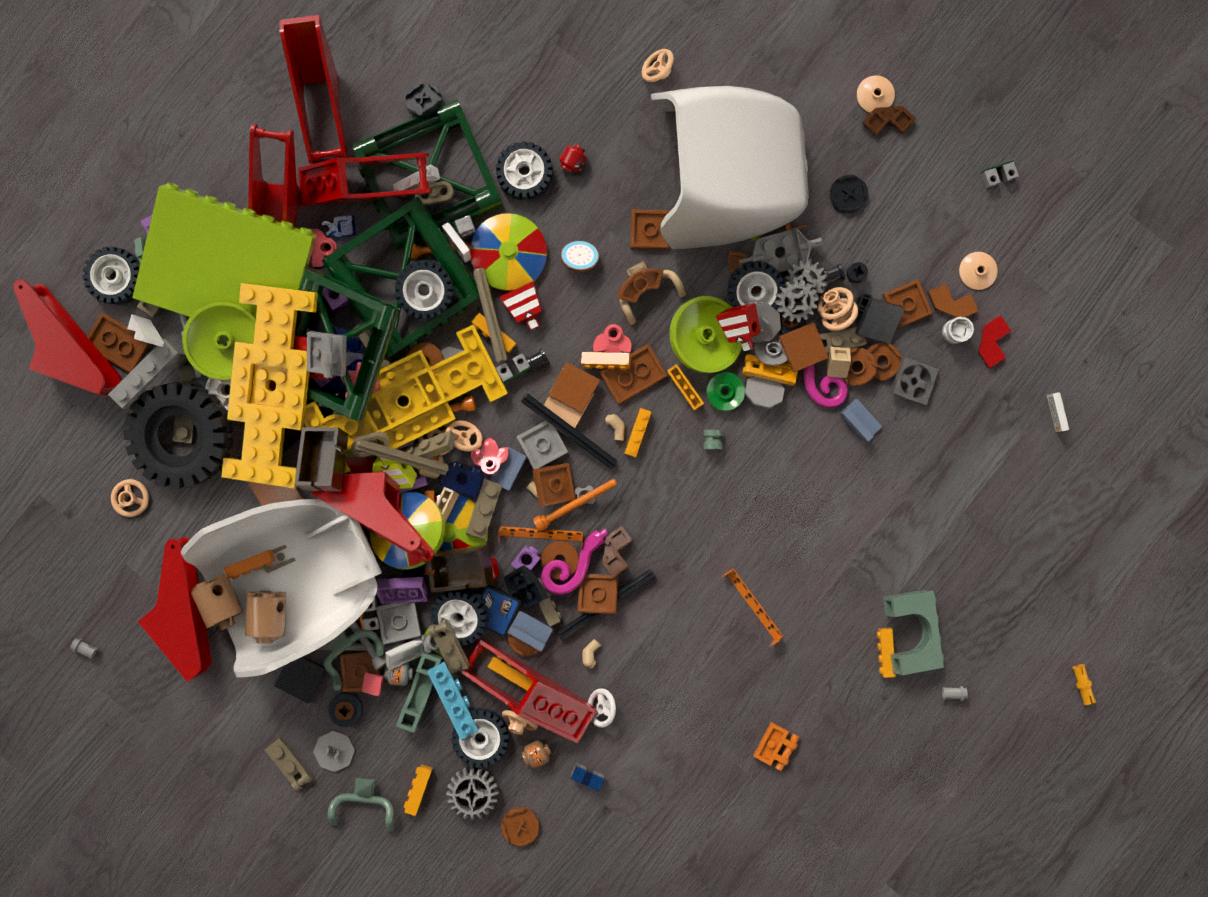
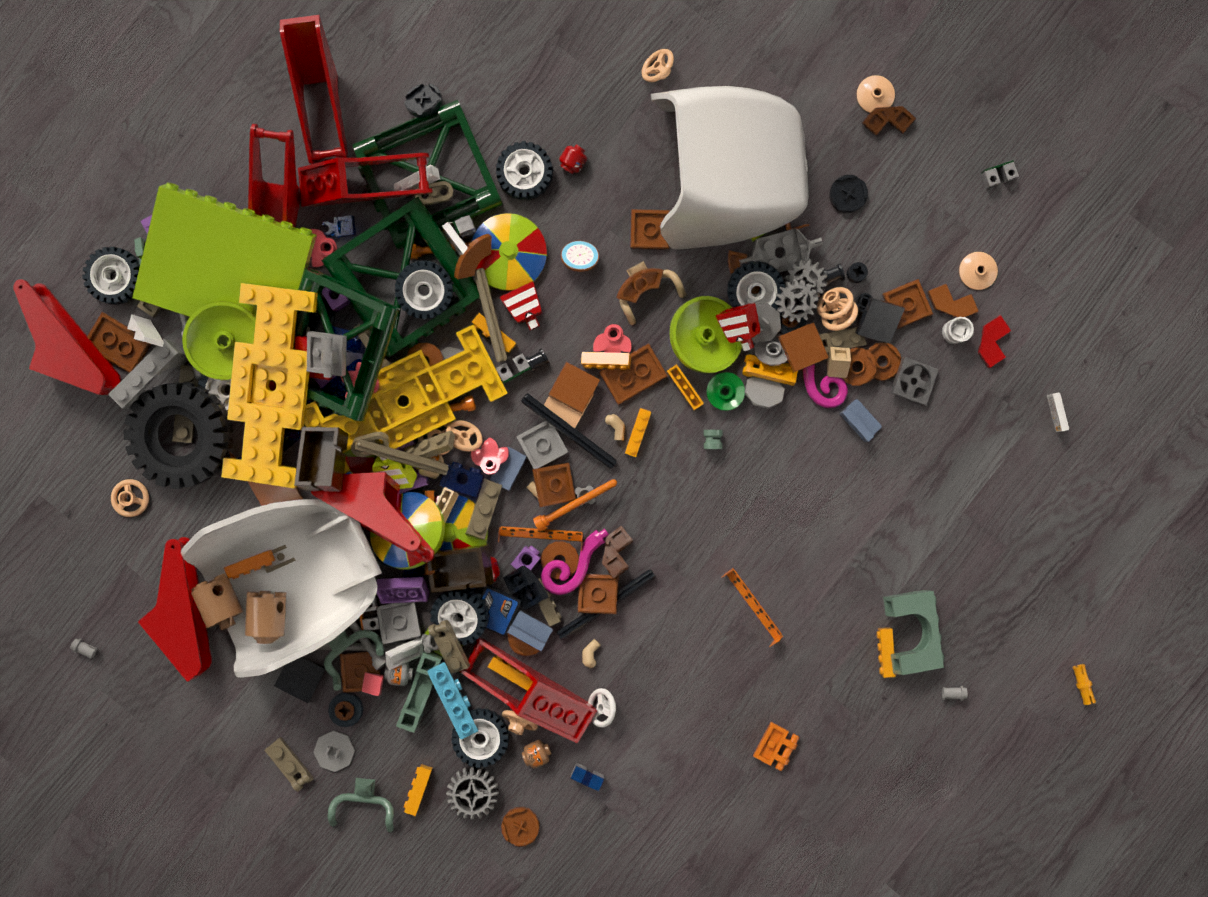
none -> dark orange tile [454,234,492,279]

